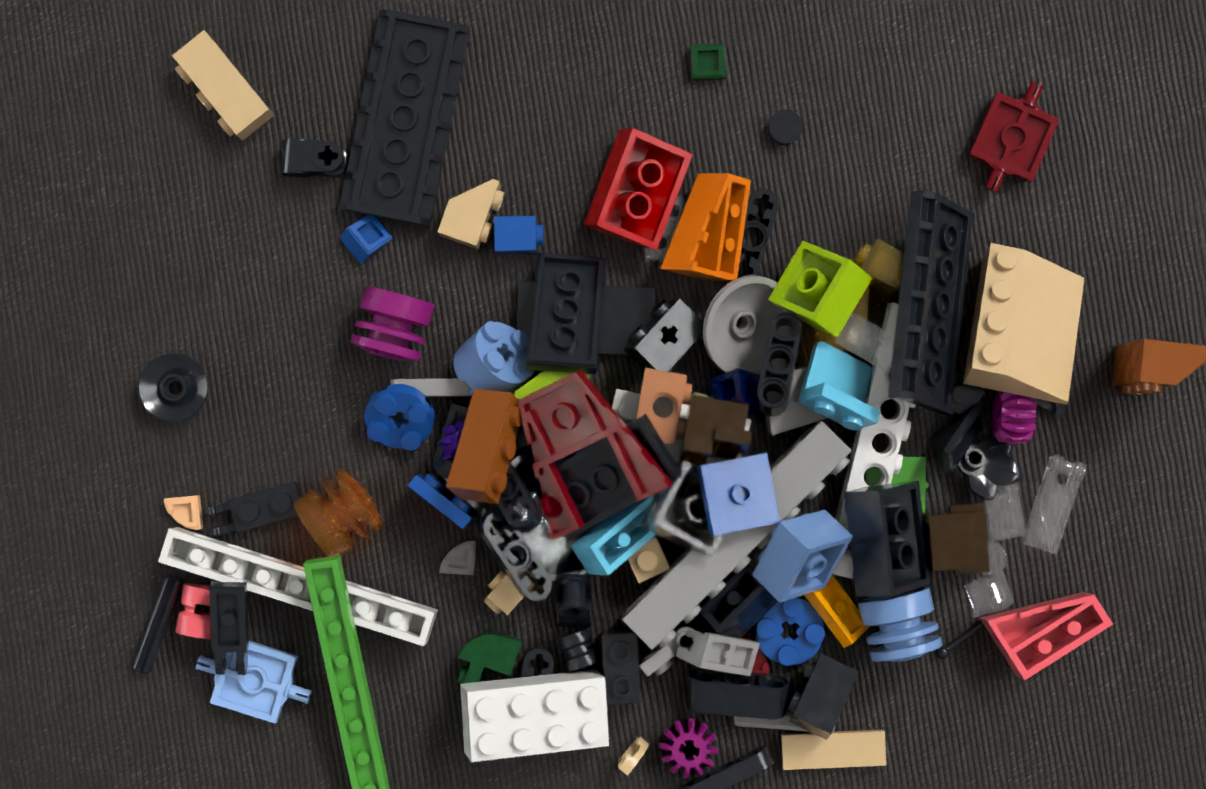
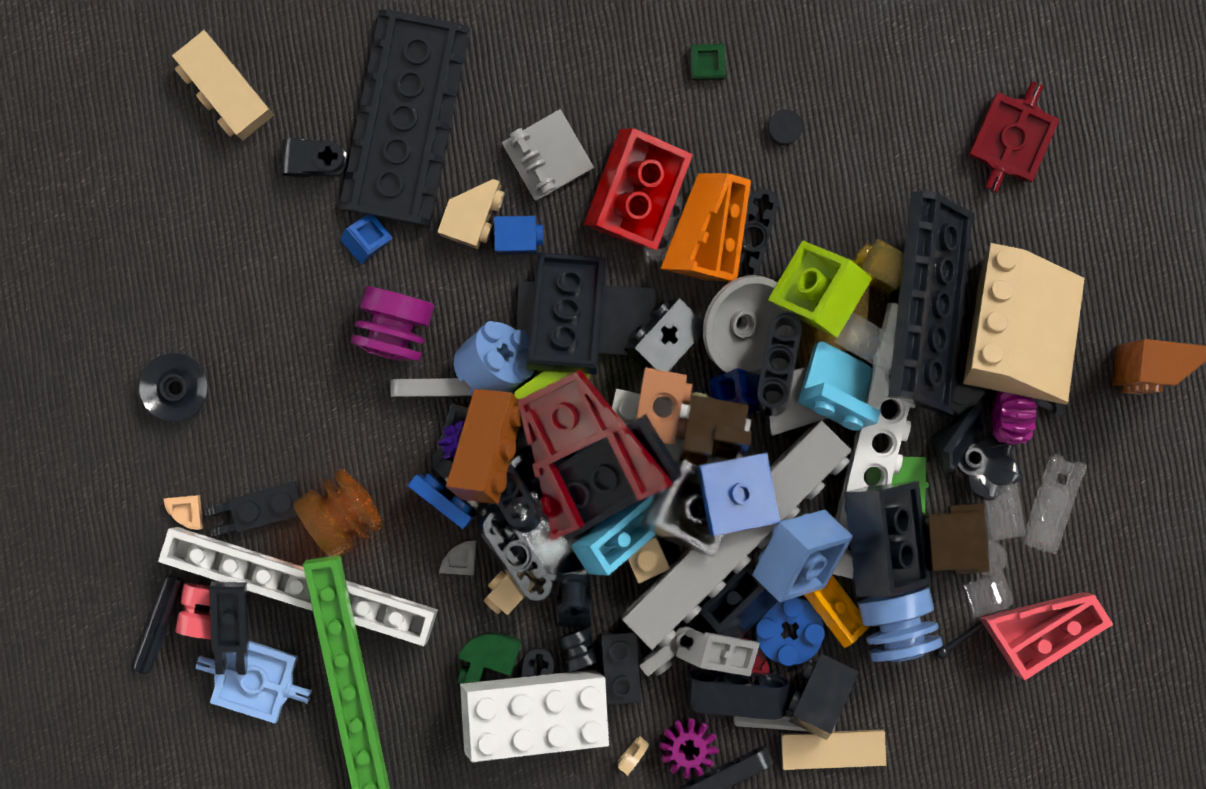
blue plate [364,384,435,451] -> none
none -> light grey hinge [501,109,594,201]

